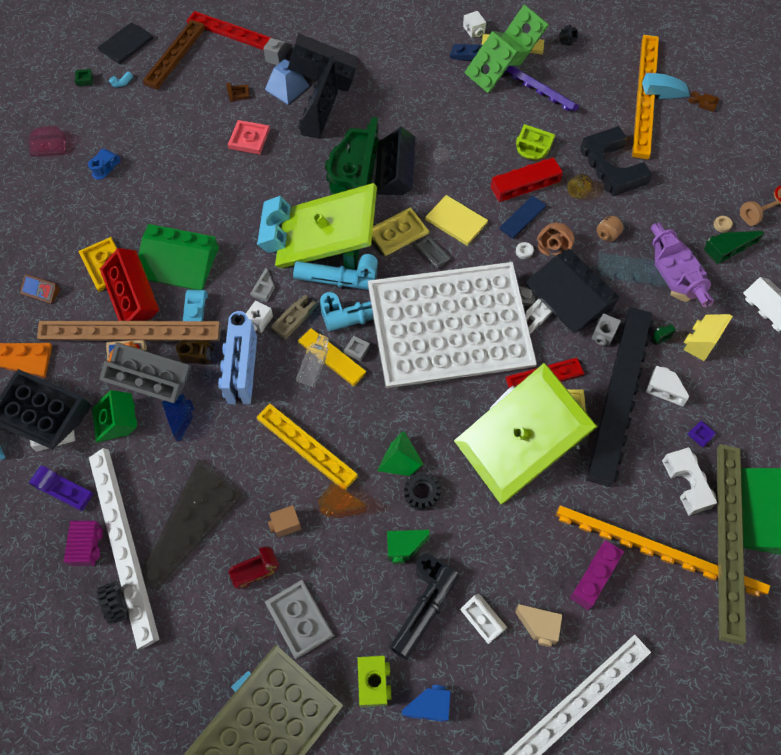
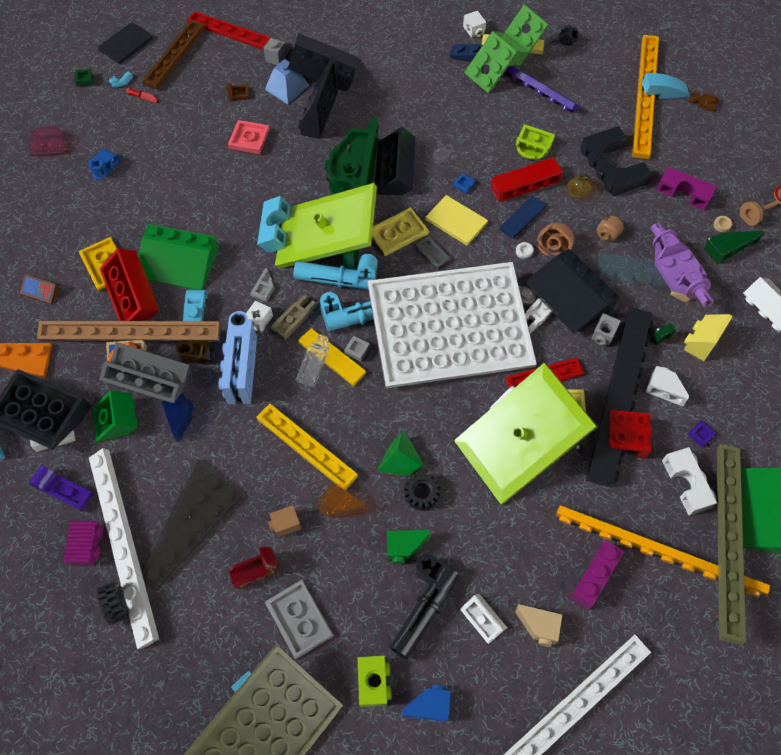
none -> red piece [126,87,158,103]
none -> blue tile [453,173,476,194]
none -> red bracket [609,410,651,459]
none -> magenta arch [656,167,717,211]

